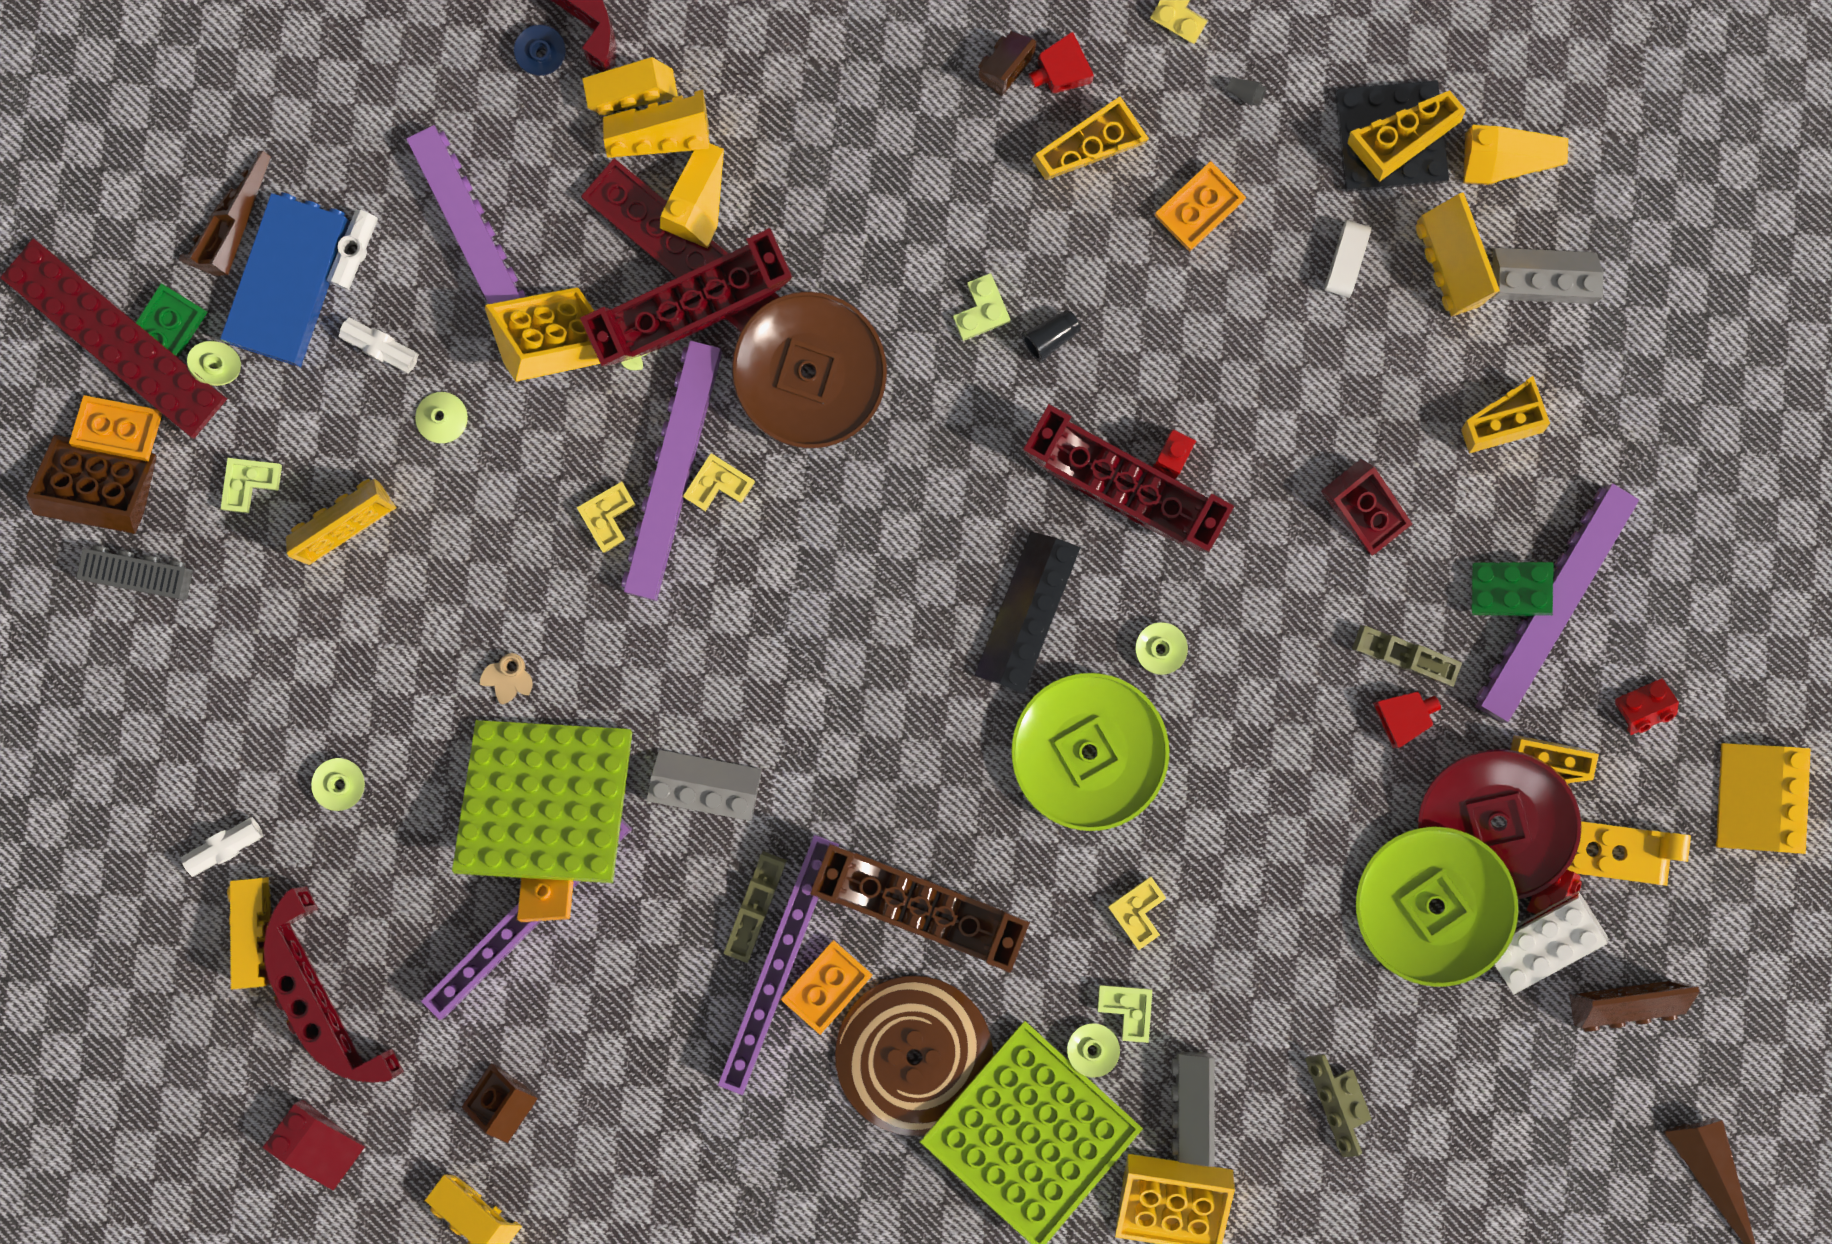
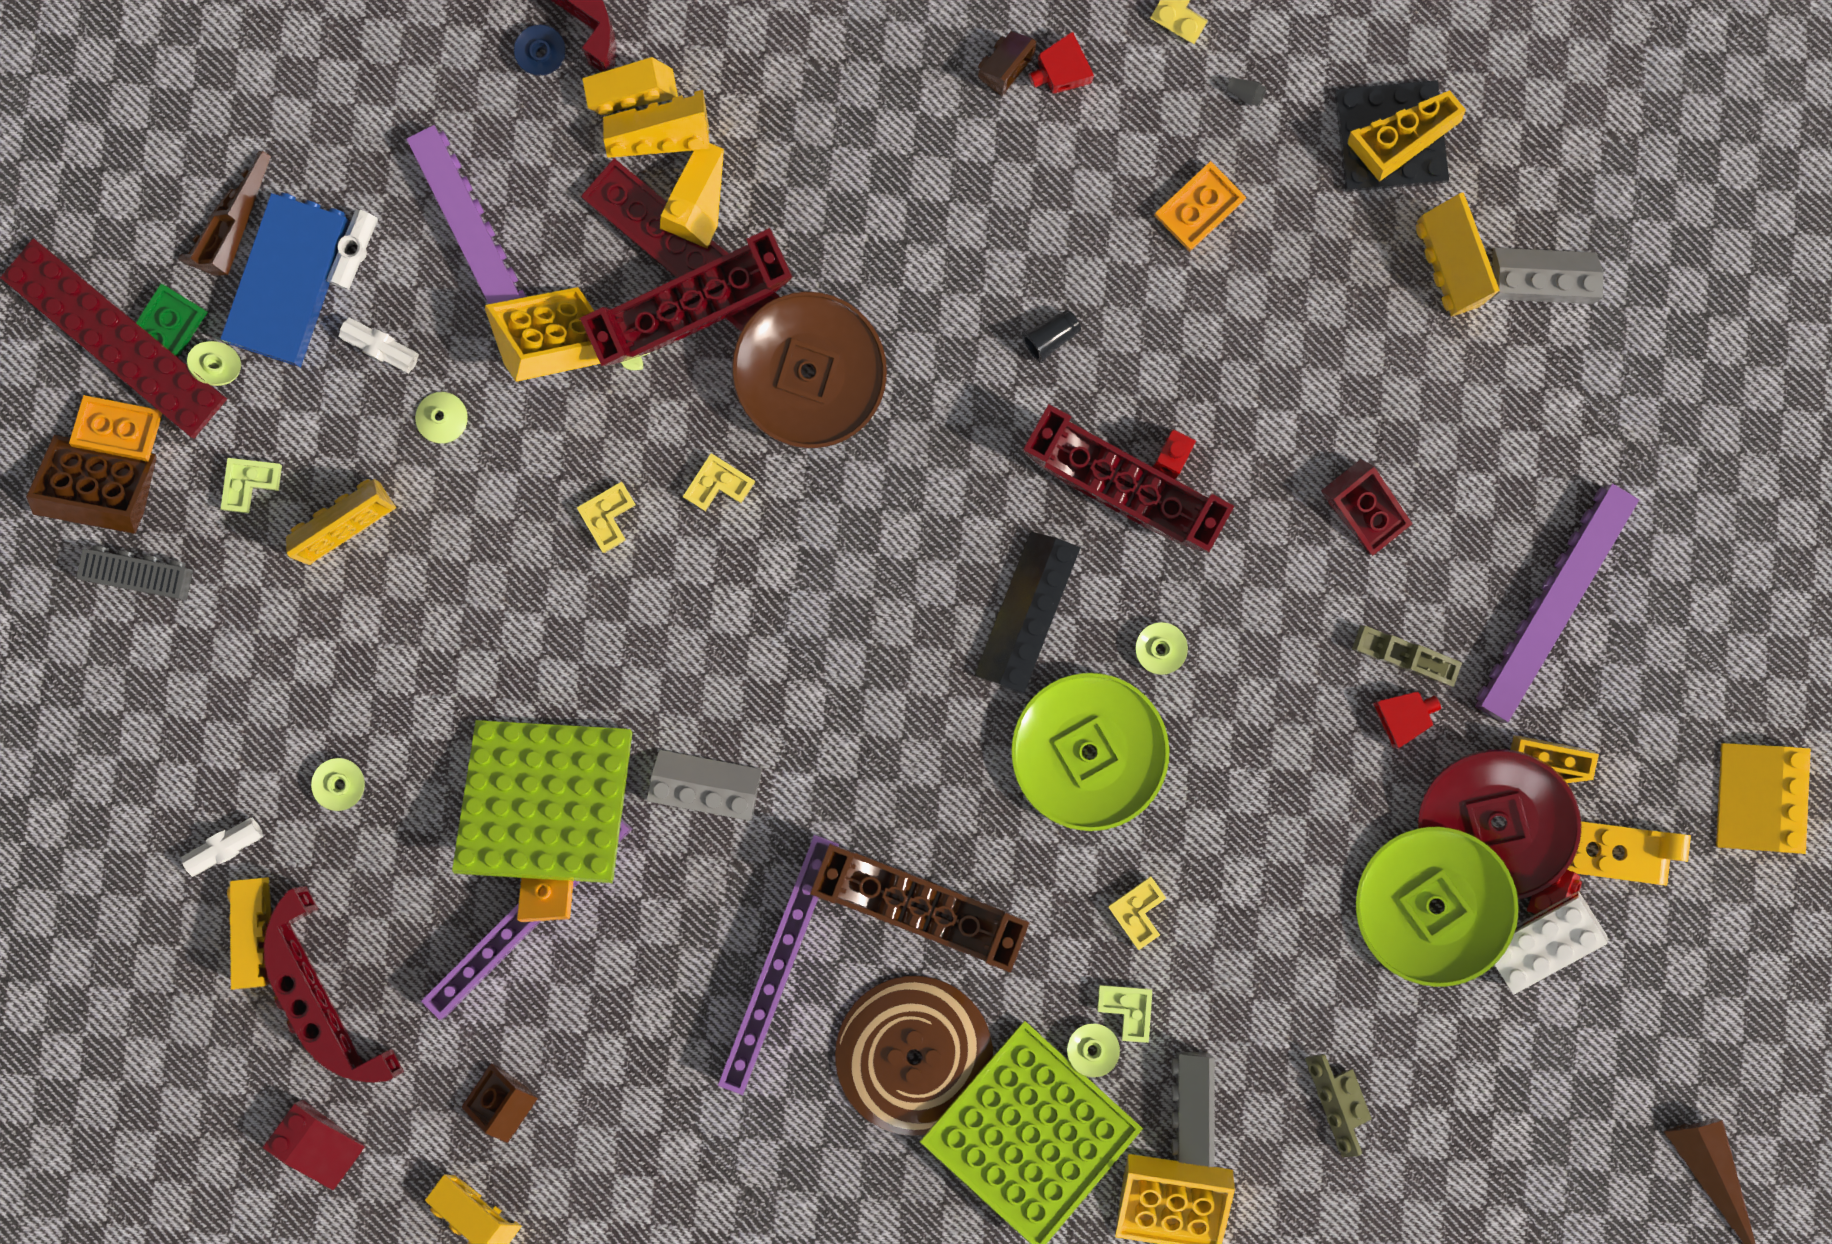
tan plate [480,653,533,705] -> none
medium lavender brick [621,341,722,601] -> none
olive slope [723,851,787,963] -> none
light orange plate [781,939,873,1035] -> none
yellowish green plate [953,273,1011,341] -> none
yellow wedge [1032,96,1149,180] -> none
white beam [1324,220,1371,298] -> none
yellow wedge [1461,376,1550,453] -> none
yellow wedge [1463,125,1568,185] -> none
green plate [1472,562,1553,616] -> none
reddish brown slope [1569,980,1700,1032] -> none
red bracket [1615,678,1679,735] -> none

